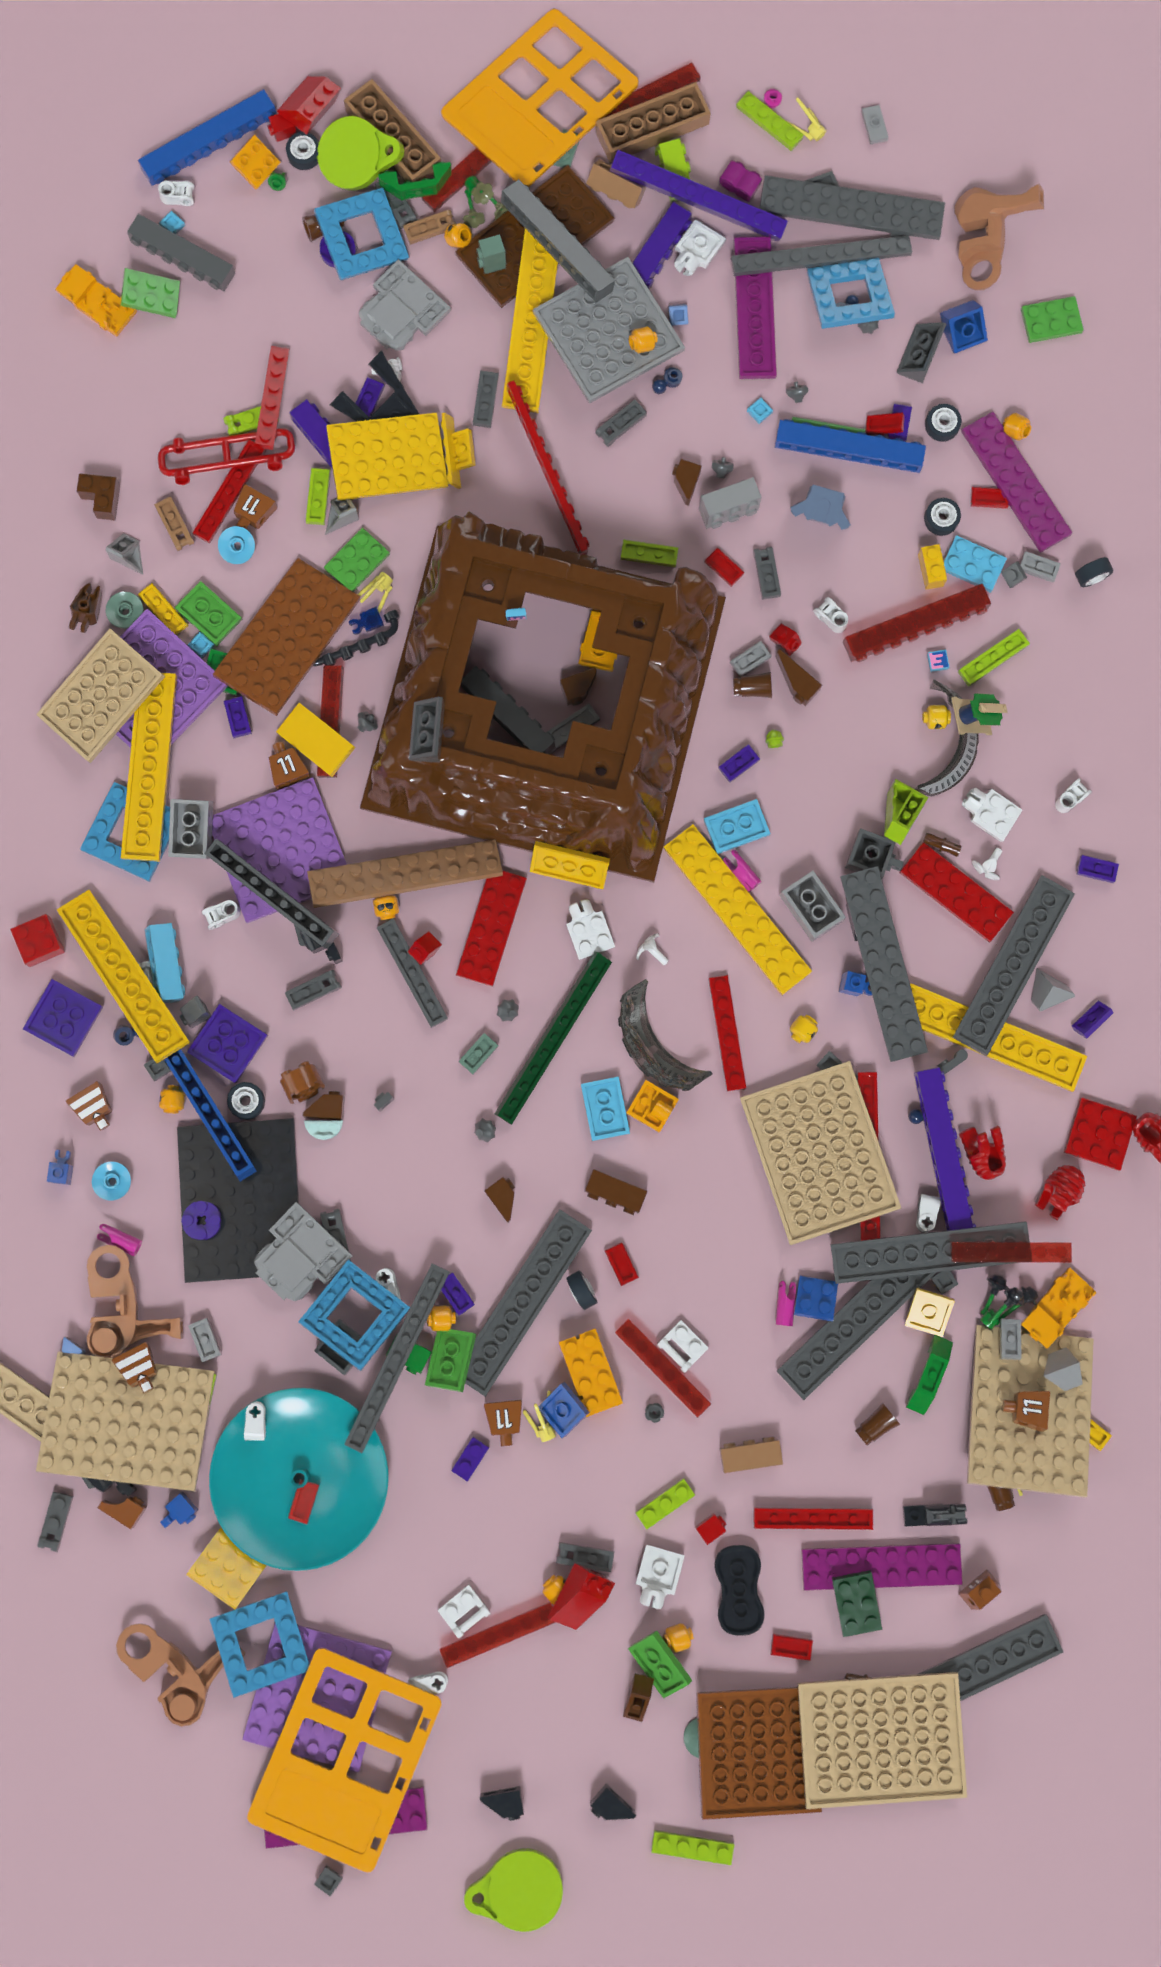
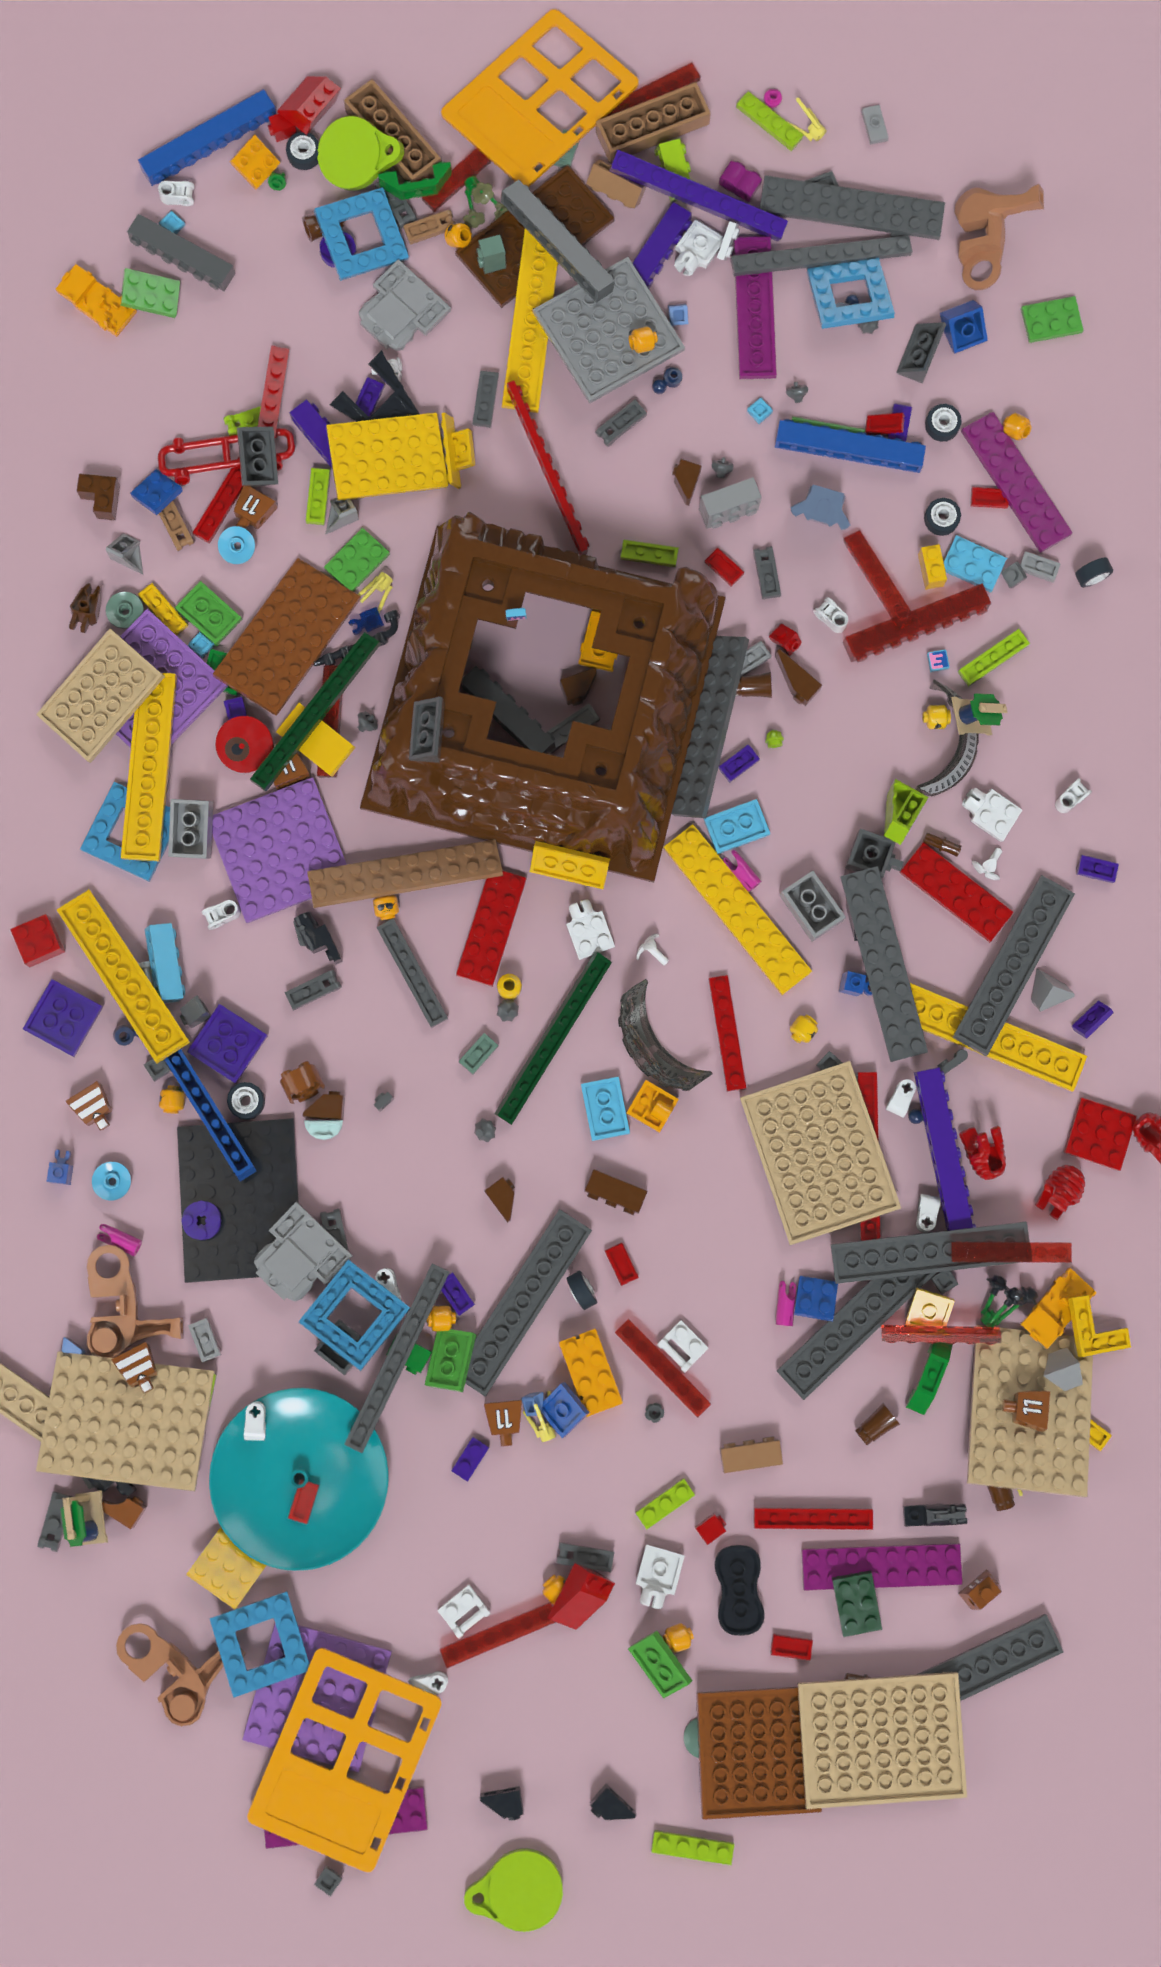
blue brick [160,1492,198,1528] -> none
dark grey brick [204,839,339,949] -> none
red brick [408,931,442,965] -> none
reddish brown slope [623,1673,654,1722] -> none
light grey plate [1000,1319,1021,1360] -> none
none -> piece [60,1491,108,1547]
none -> blue plate [130,469,183,515]
none -> red tile [215,716,273,773]
none -> dark grey slope [237,427,278,487]
none -> dark green plate [250,632,381,791]
none -> yellow head [497,973,522,1000]
none -> medium blue slope [521,1392,544,1416]
none -> dark grey plate [672,636,749,819]
none -> white plate [717,221,740,260]
none -> clear red plate [843,530,915,629]
none -> clear red plate [881,1325,1002,1345]
none -> white piece [886,1079,916,1118]
none -> yellow plate [1068,1295,1131,1357]

